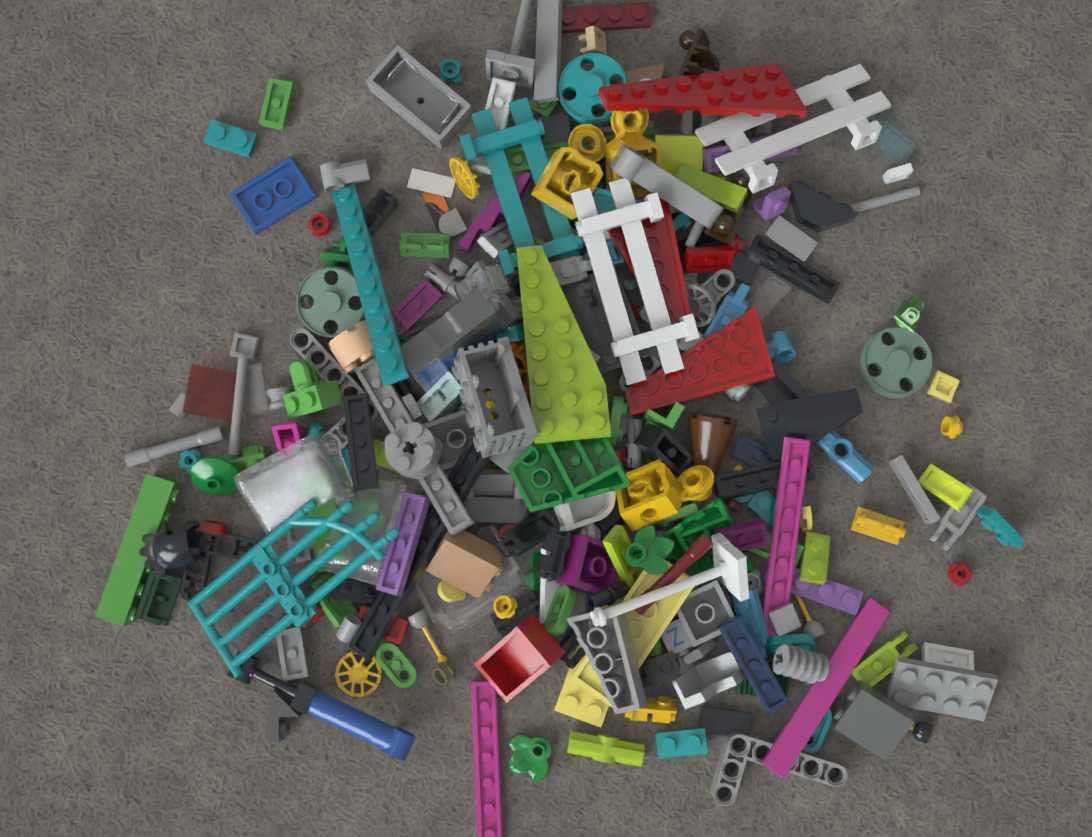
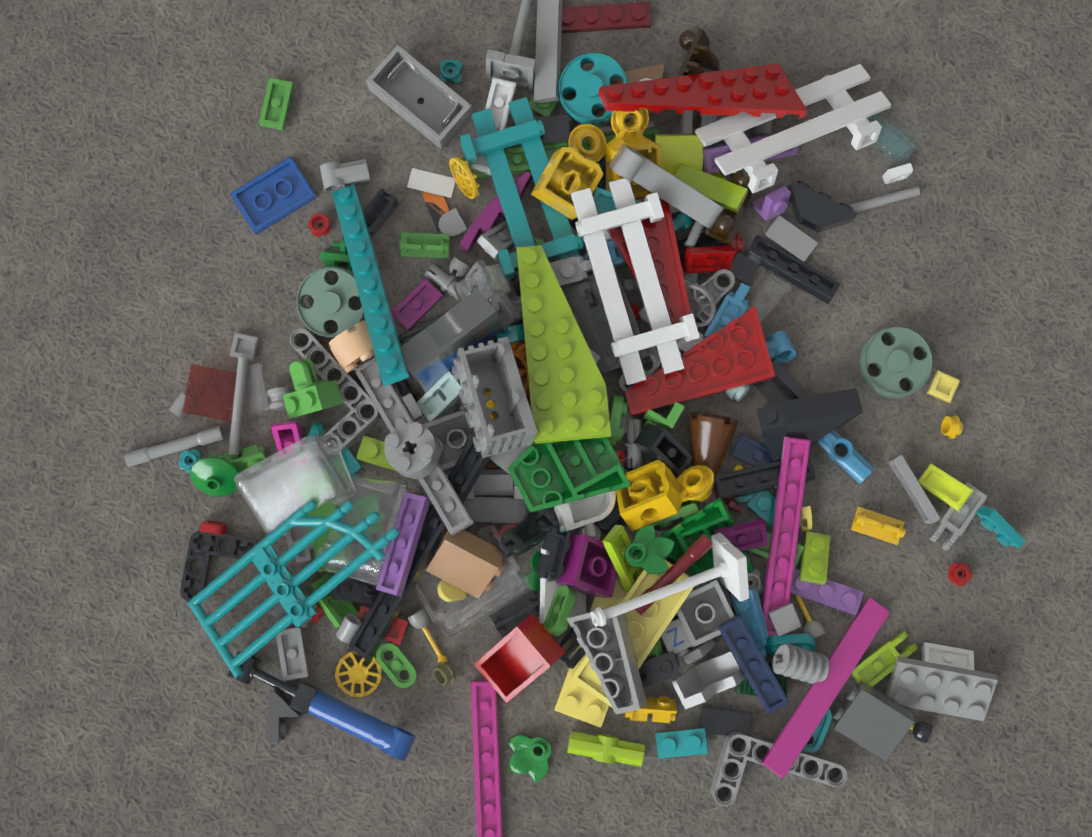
bright green brick [95,473,181,626] -> none
dark green hinge [135,570,182,626] -> none
black piece [139,519,200,577] -> none
teal plate [204,119,258,158] -> none
black tile [343,393,380,494] -> none
yellow plate [493,595,517,619] -> none
tan tile [579,26,607,55] -> none
black axle [585,581,630,611] -> none
bright green hinge [894,297,925,333] -> none

